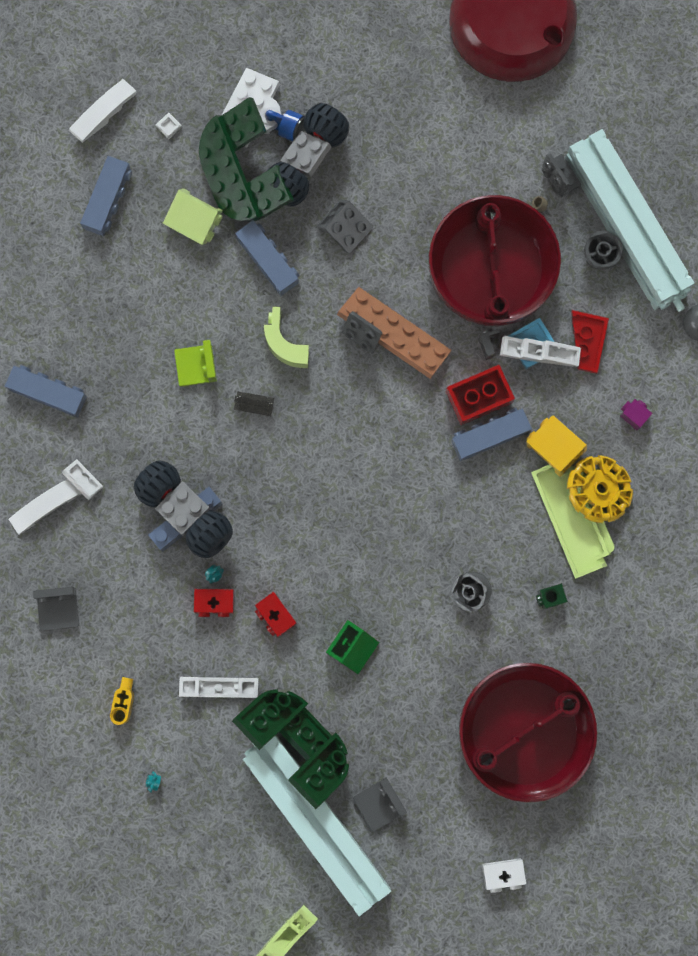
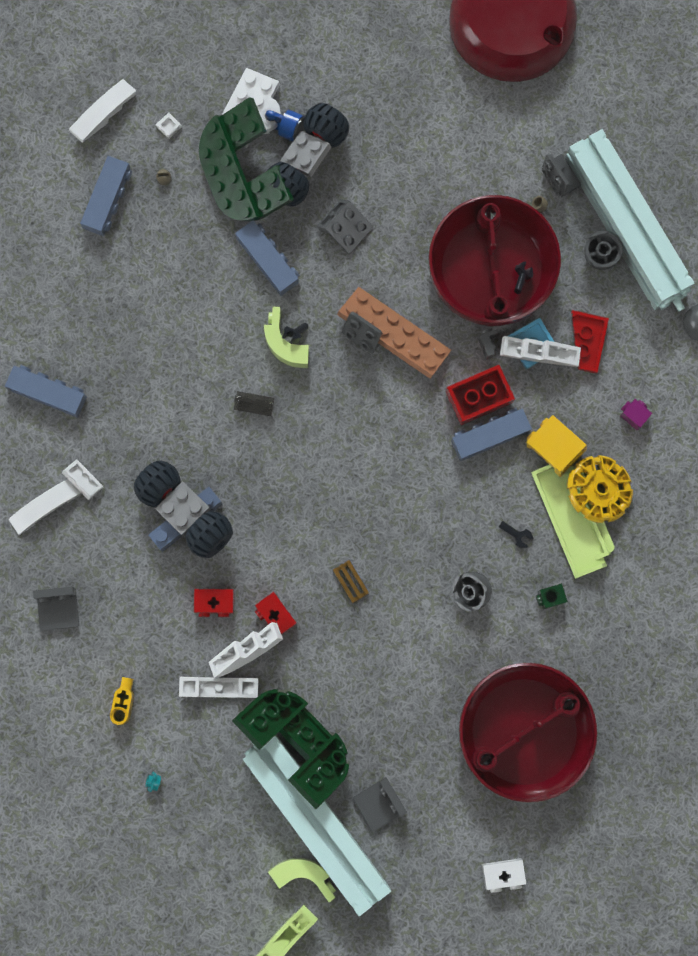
yellowish green panel [163,188,223,245] -> none
lime bracket [174,340,217,387] -> none
teal plate [205,565,224,584] -> none
green slope [326,620,380,675] -> none
none -> dark tan hinge [156,169,171,185]
none -> white slope [209,622,283,679]
none -> yellowish green arch [268,858,336,902]
none -> black bar [282,323,308,344]
none -> pearl gold tile [333,560,369,603]
none -> black bar [499,521,534,548]
none -> black bar [514,261,534,294]

